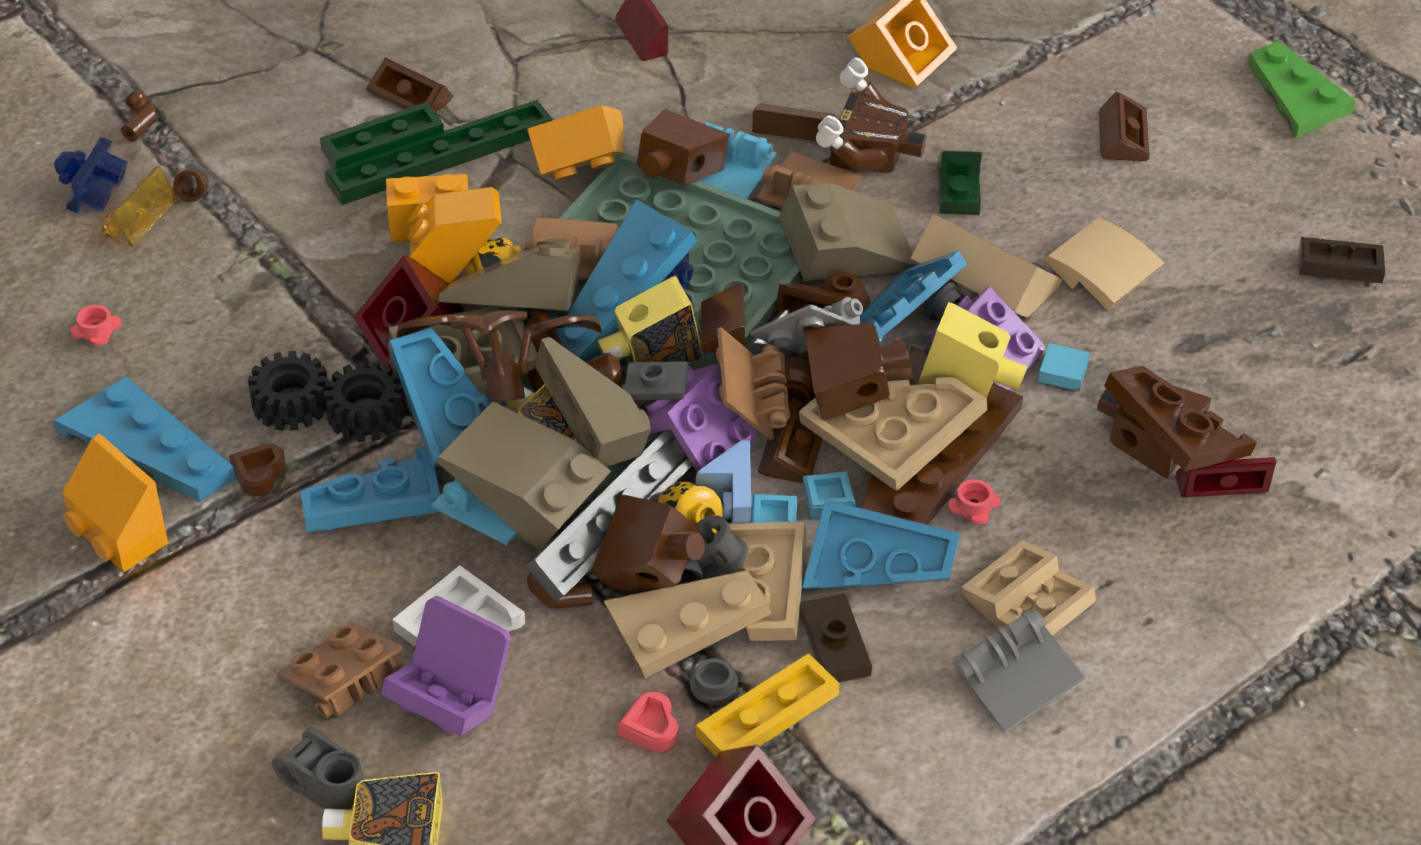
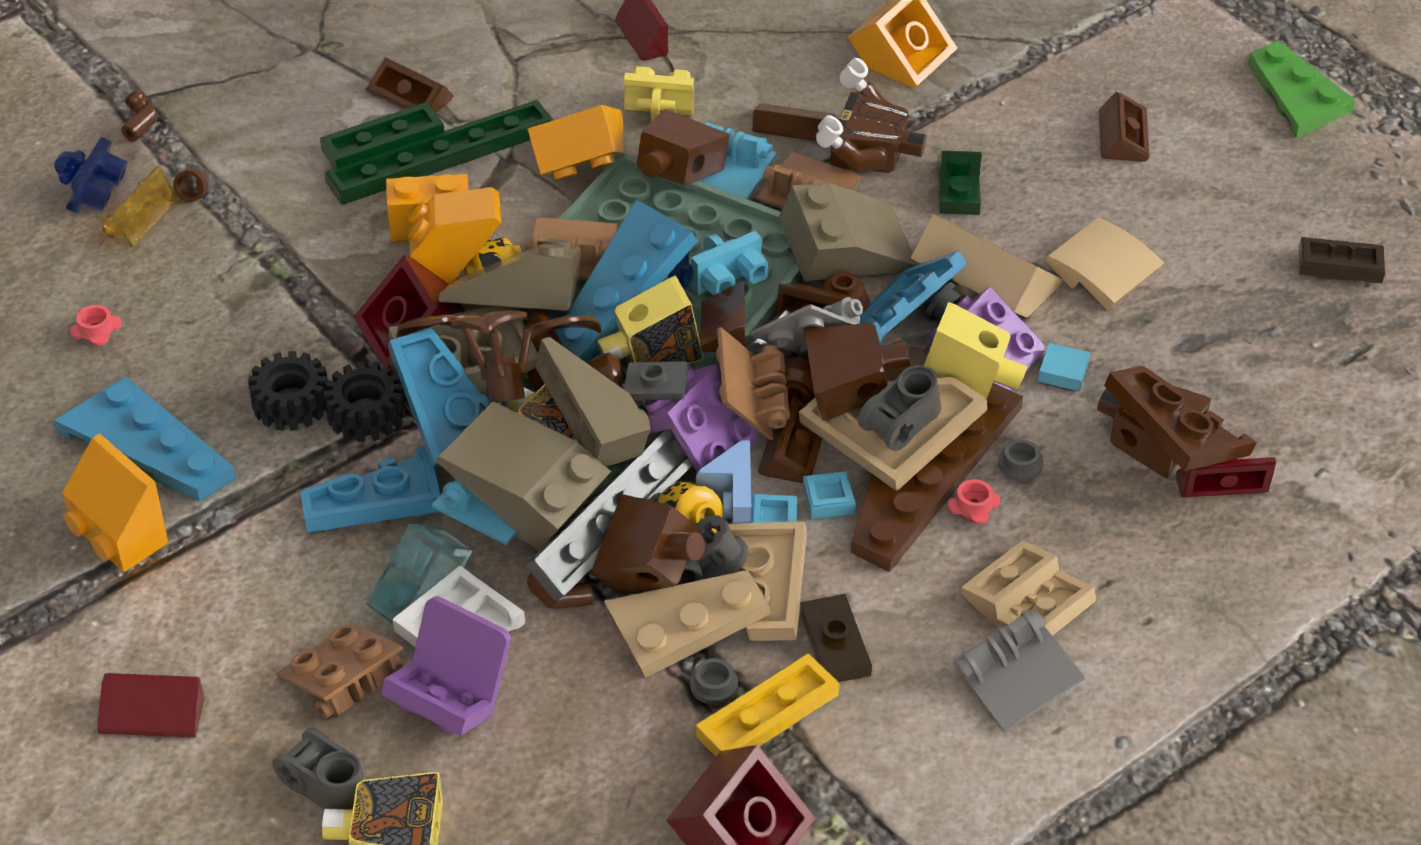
reddish brown tile [229,444,286,496] -> none
coral tile [617,692,678,752] -> none
dark azure wing [802,499,961,591] -> none
none -> dark red slope [97,673,205,738]
none -> clear light blue slope [367,524,473,624]
none -> light yellow hips [624,66,694,121]
none -> medium azure hips [691,231,768,296]
none -> dark grey piece [858,365,942,451]
none -> dark grey plate [998,439,1043,481]

